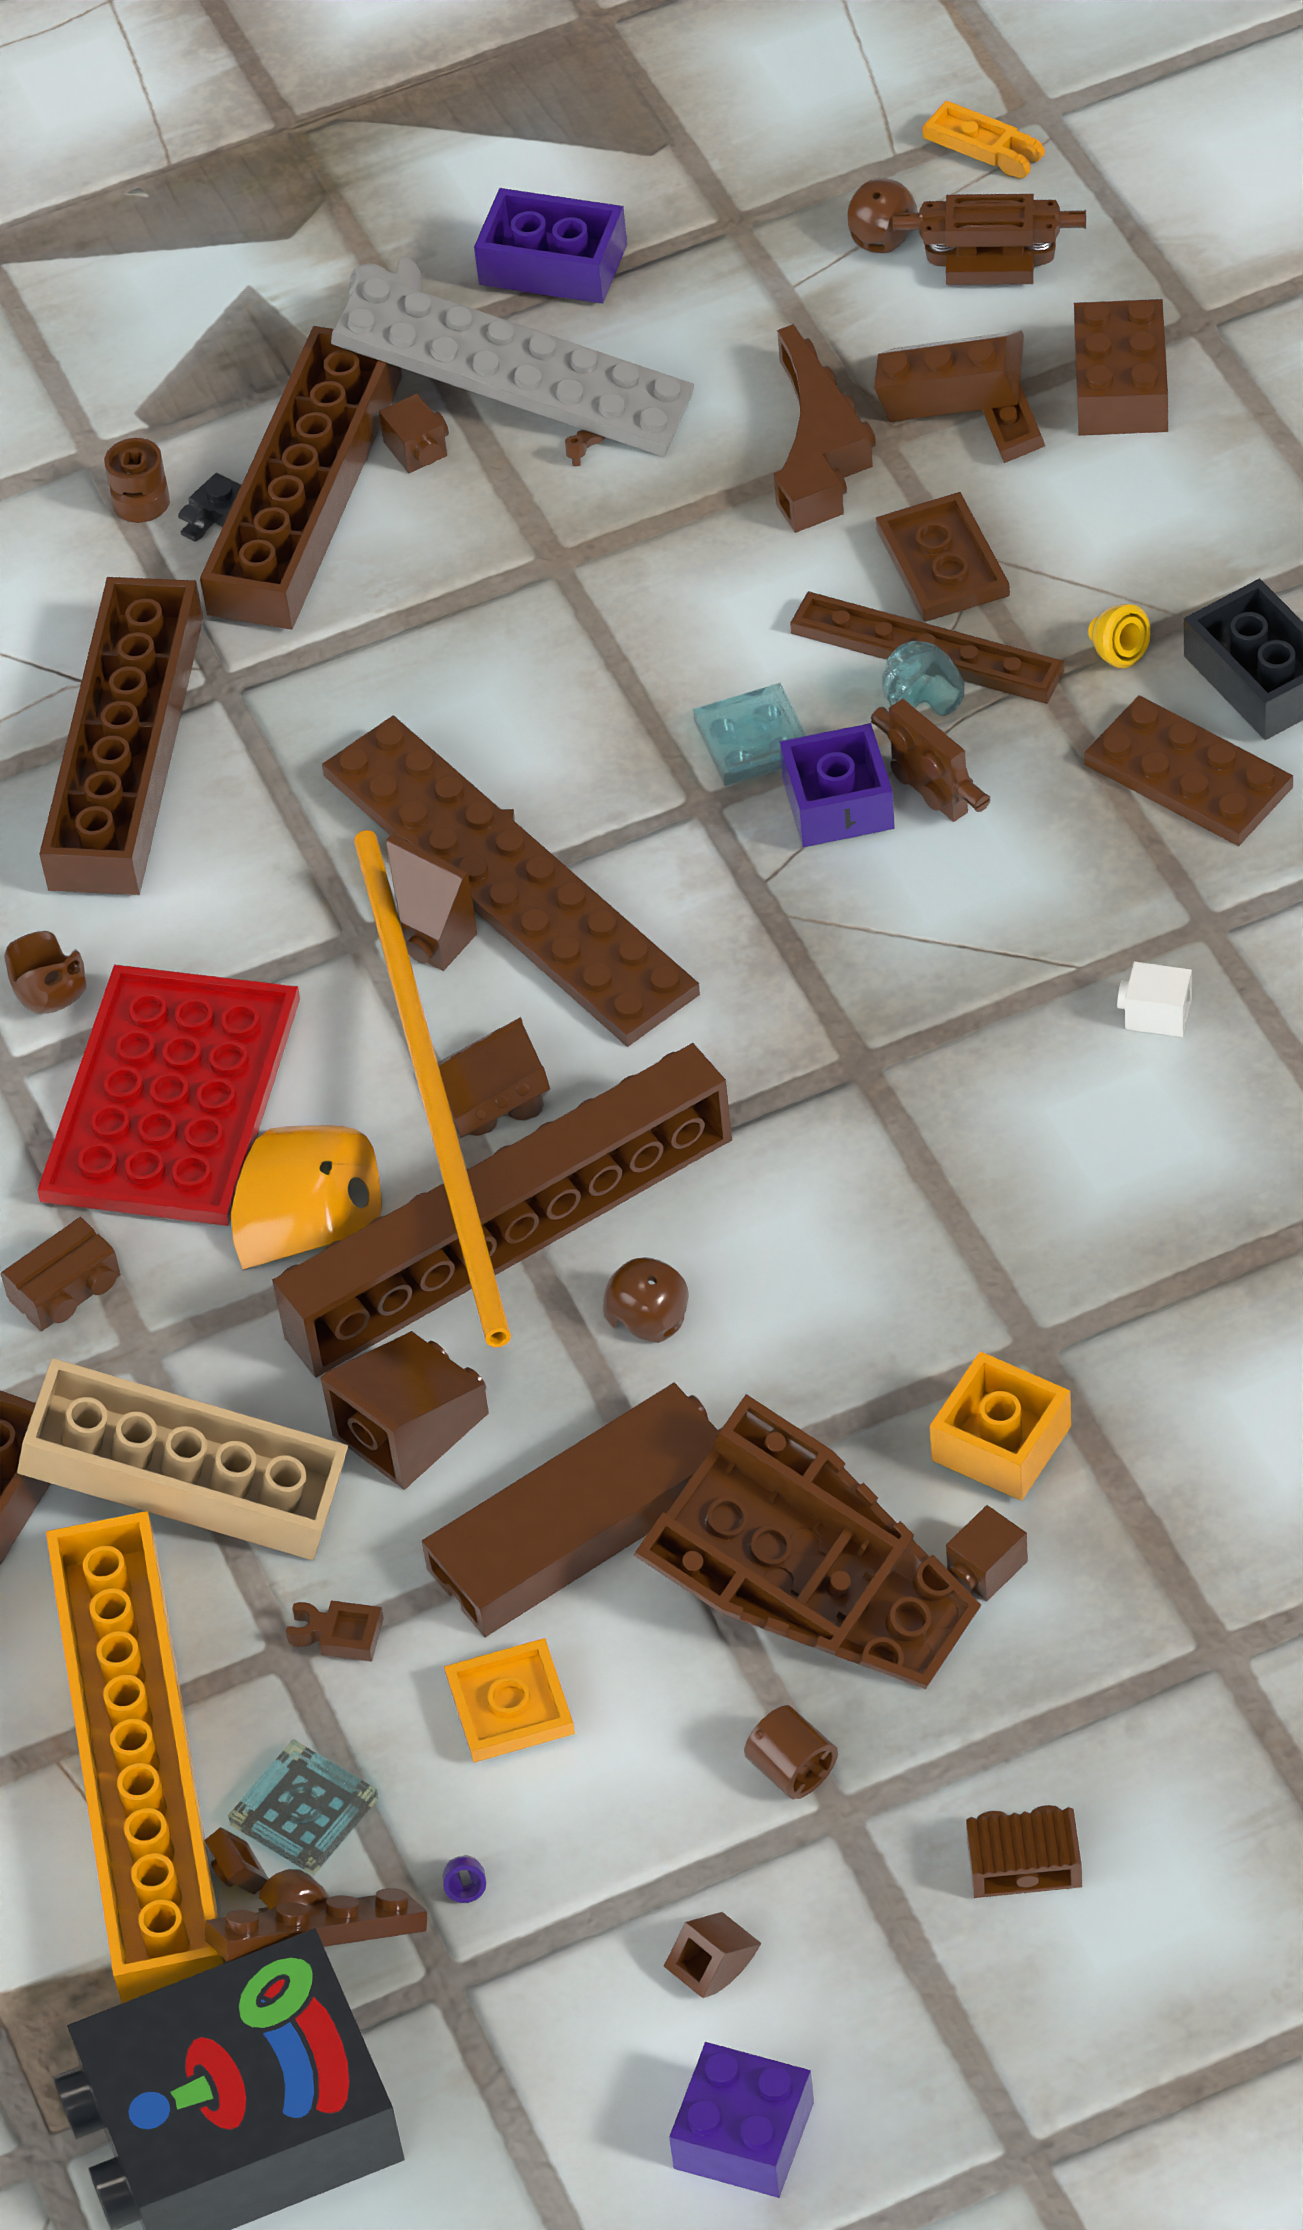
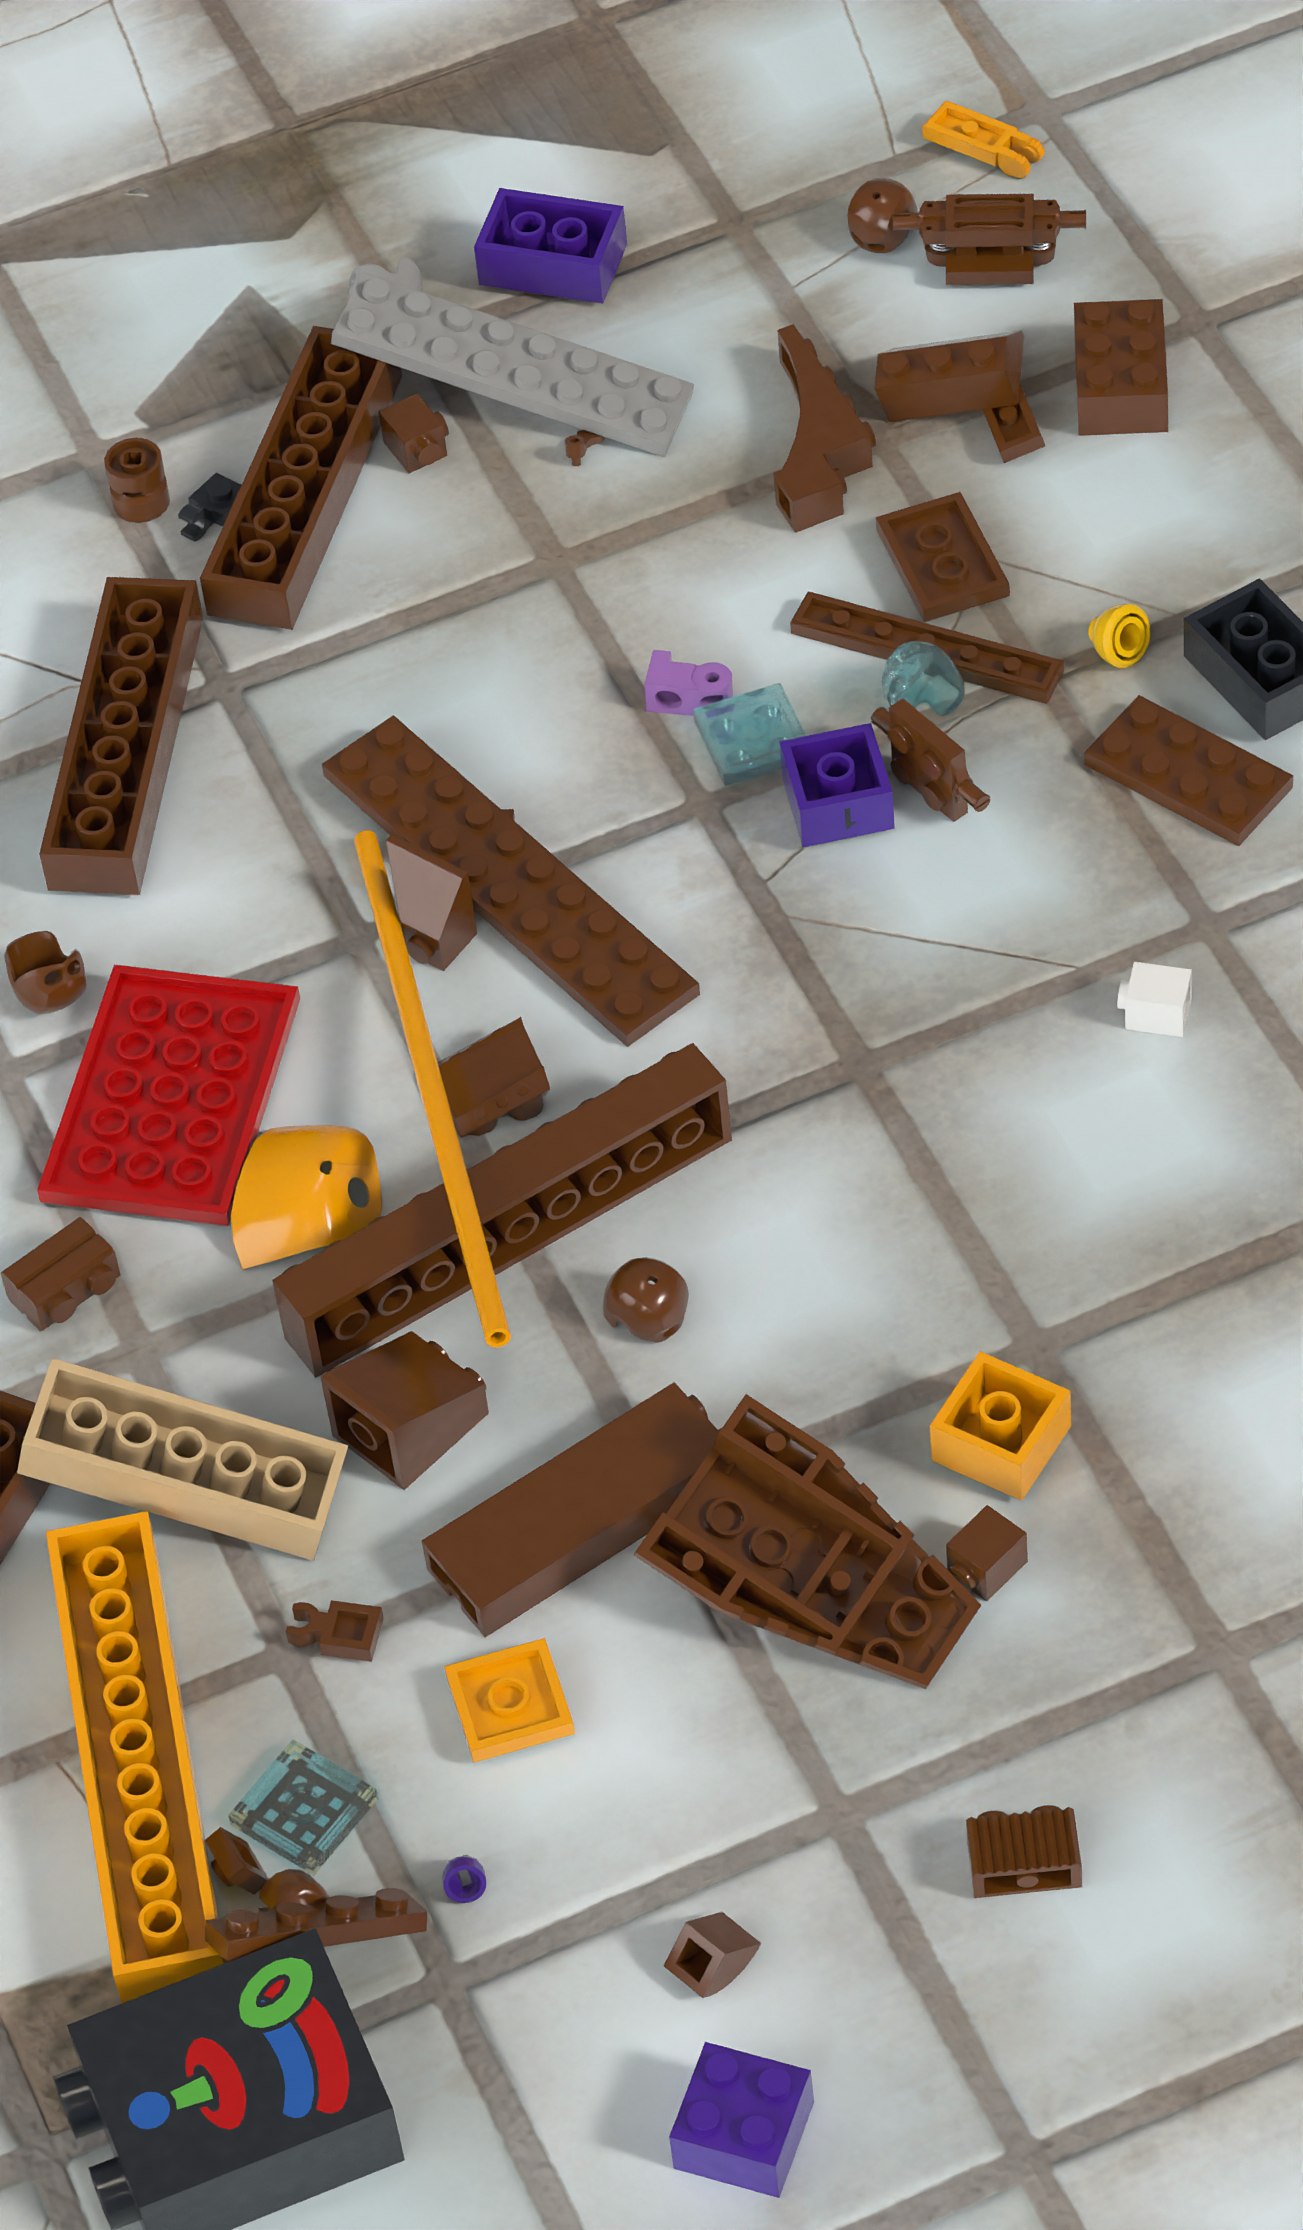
reddish brown piece [744,1705,838,1800] -> none
none -> medium lavender leg [645,650,733,717]

